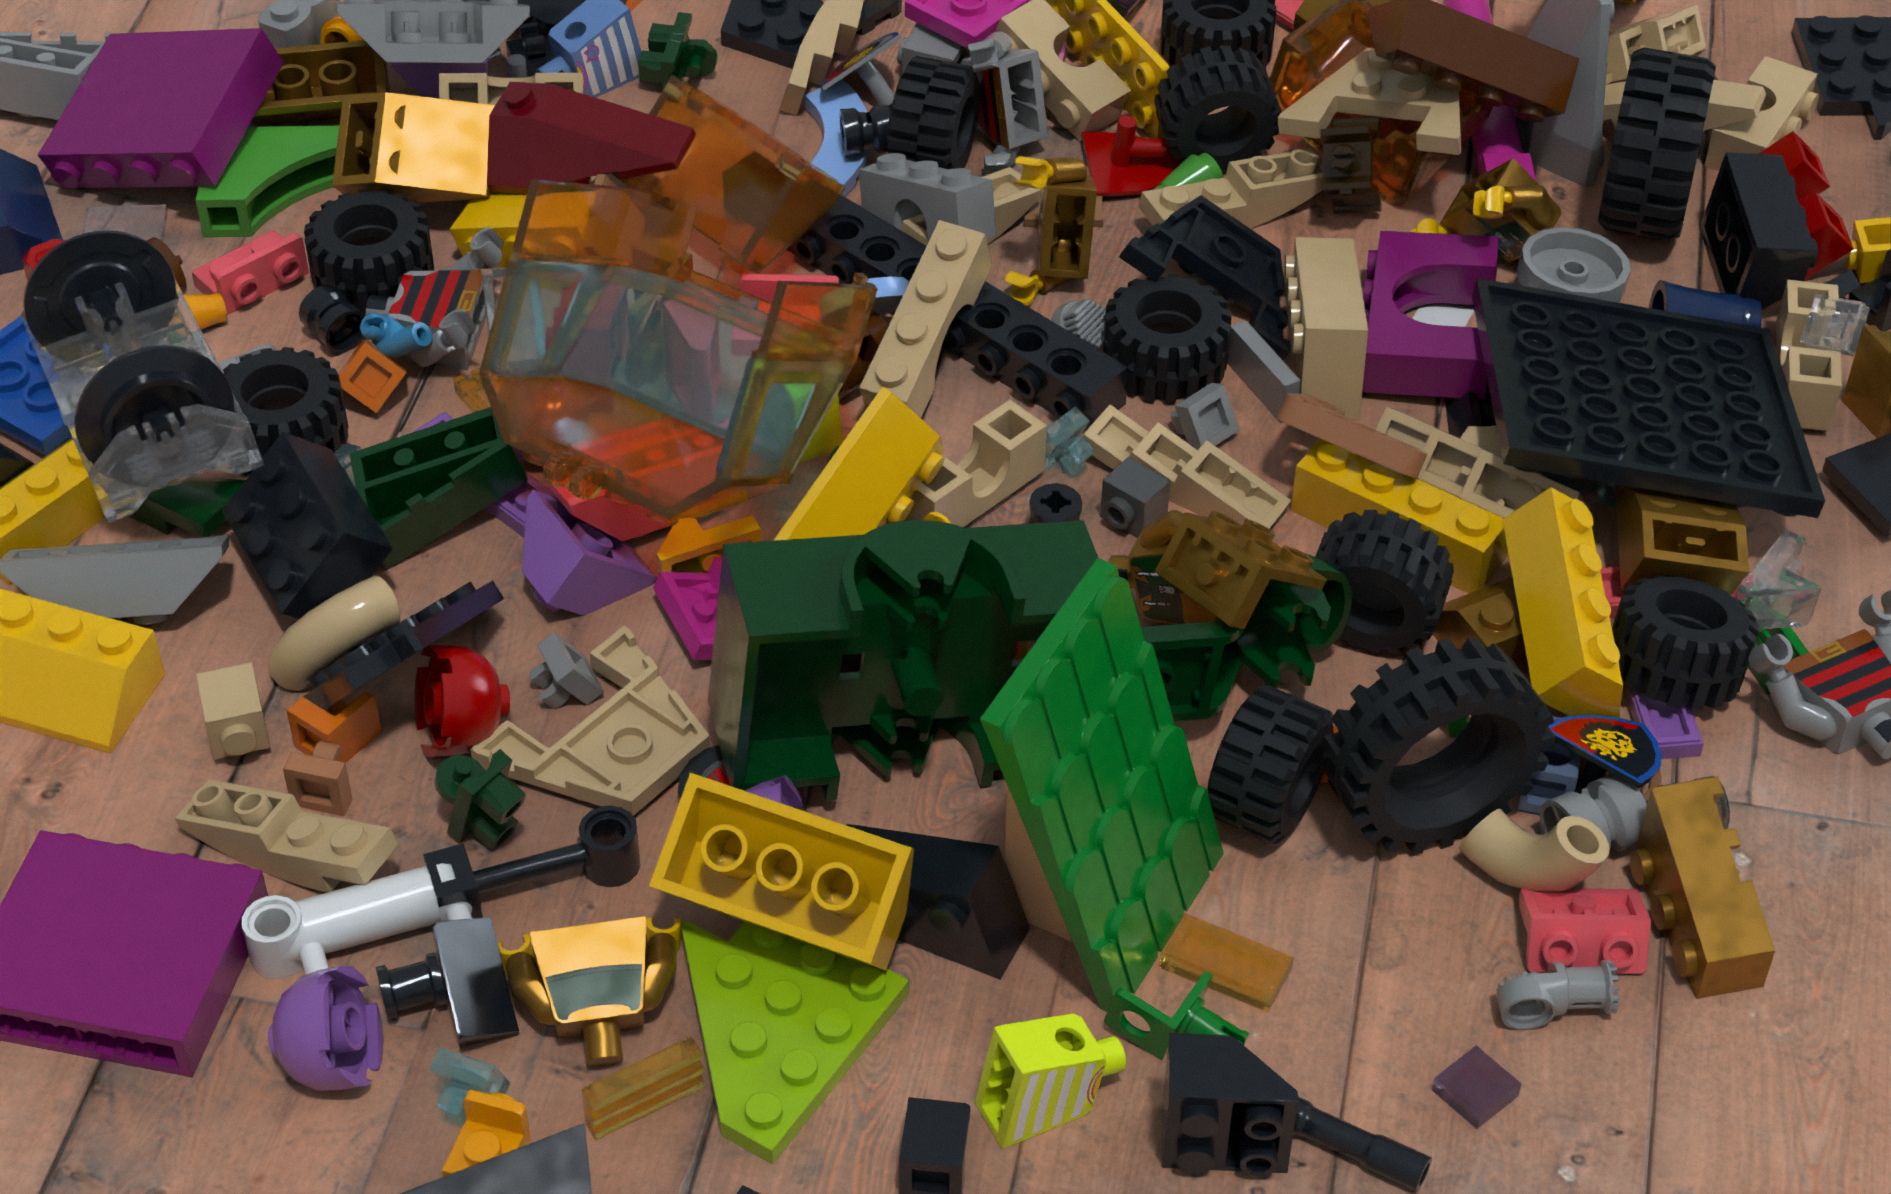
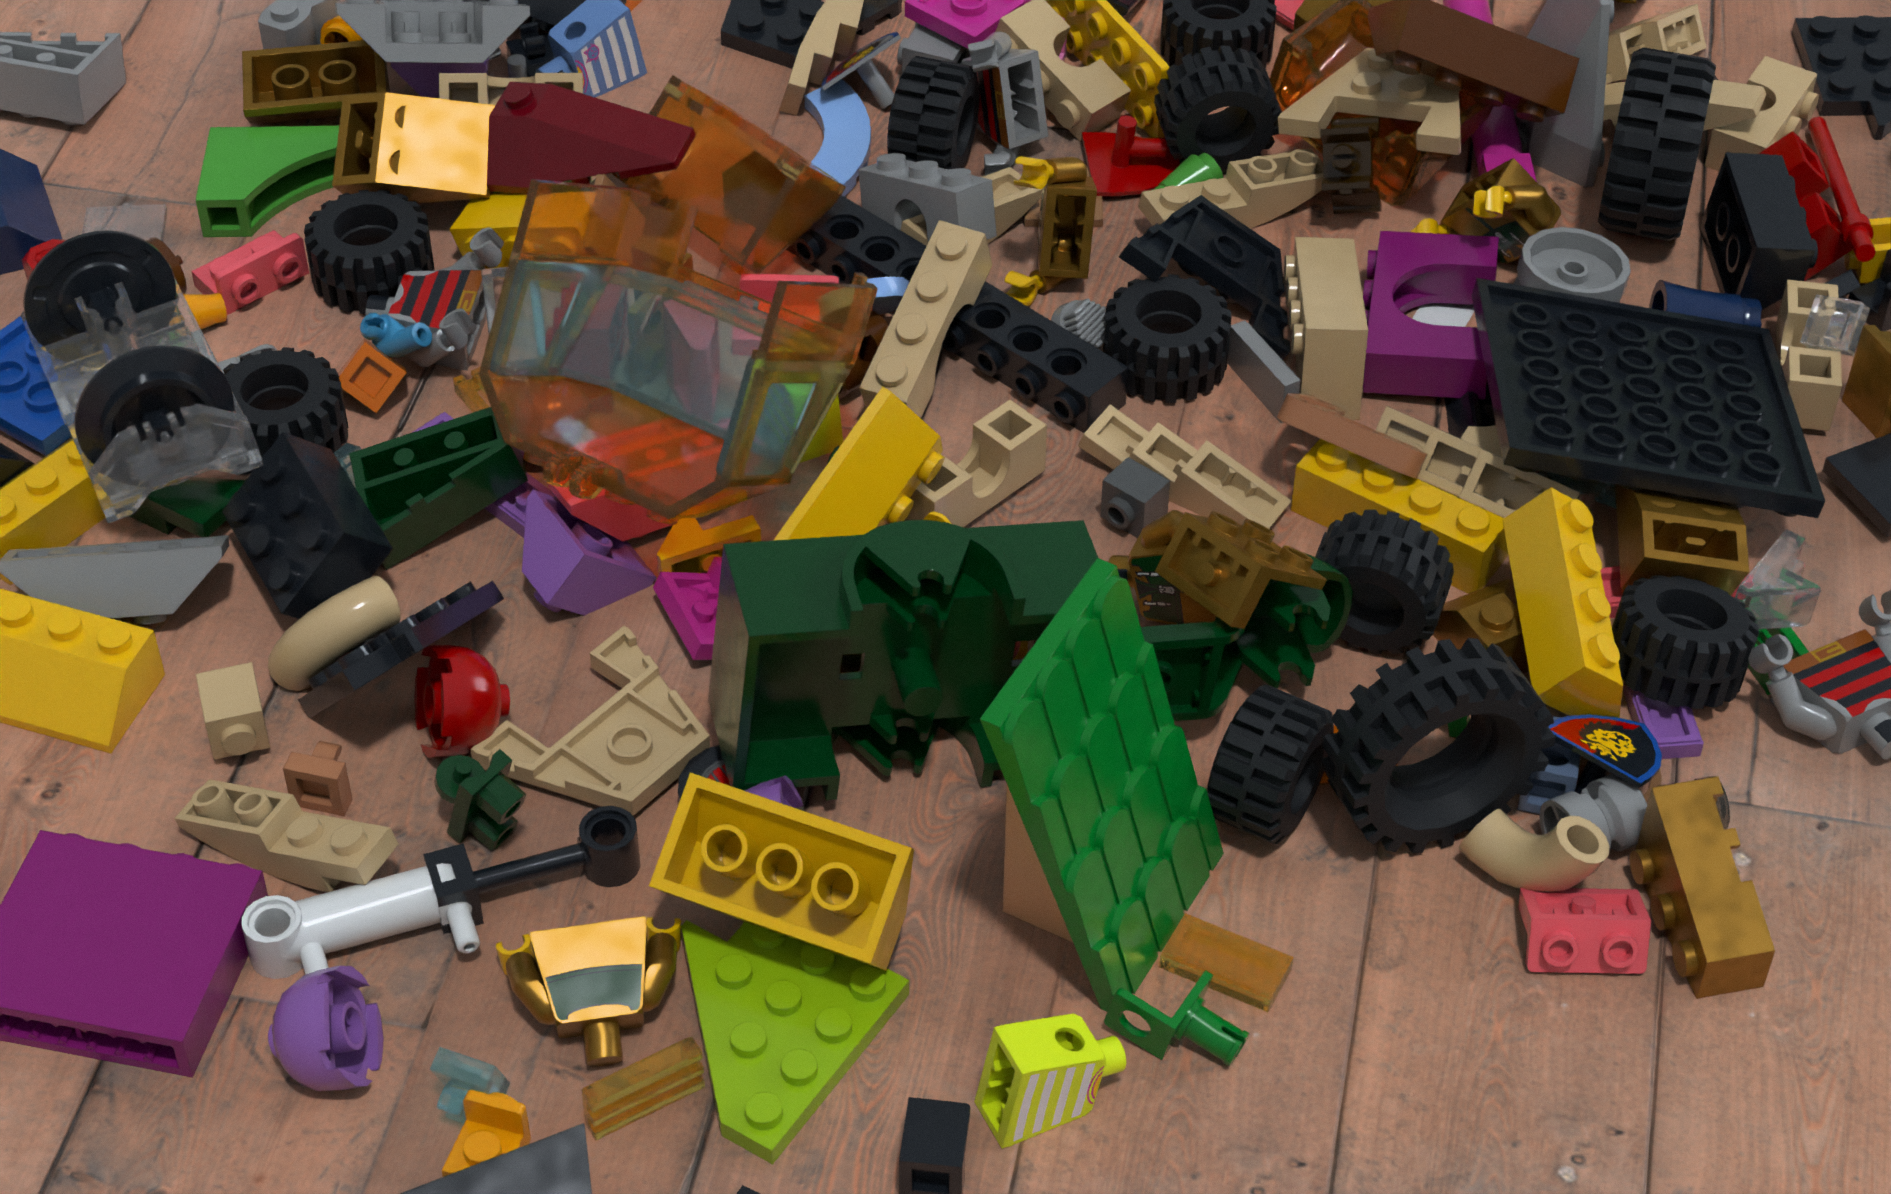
magenta brick [38,28,284,188] -> none
orange panel [286,692,382,763] -> none
black wheel [298,285,365,353] -> none
black bush [376,952,448,1020] -> none
black slope [432,917,519,1048] -> none
light grey tile [529,632,604,709] -> none
dark green hips [638,12,718,100] -> none
black wheel [839,105,890,156] -> none
black wedge [846,824,1030,980] -> none
black wheel [1029,483,1082,524] -> none
clear light blue tile [1045,407,1094,479] -> none
black slope [1162,1033,1298,1176] -> none
light grey tile [1170,383,1240,450] -> none
black piece [1293,1096,1432,1192] -> none
clear purple tile [1432,1045,1522,1129] -> none
light grey connector [1496,960,1619,1030] -> none
none -> red bar [1808,117,1876,262]

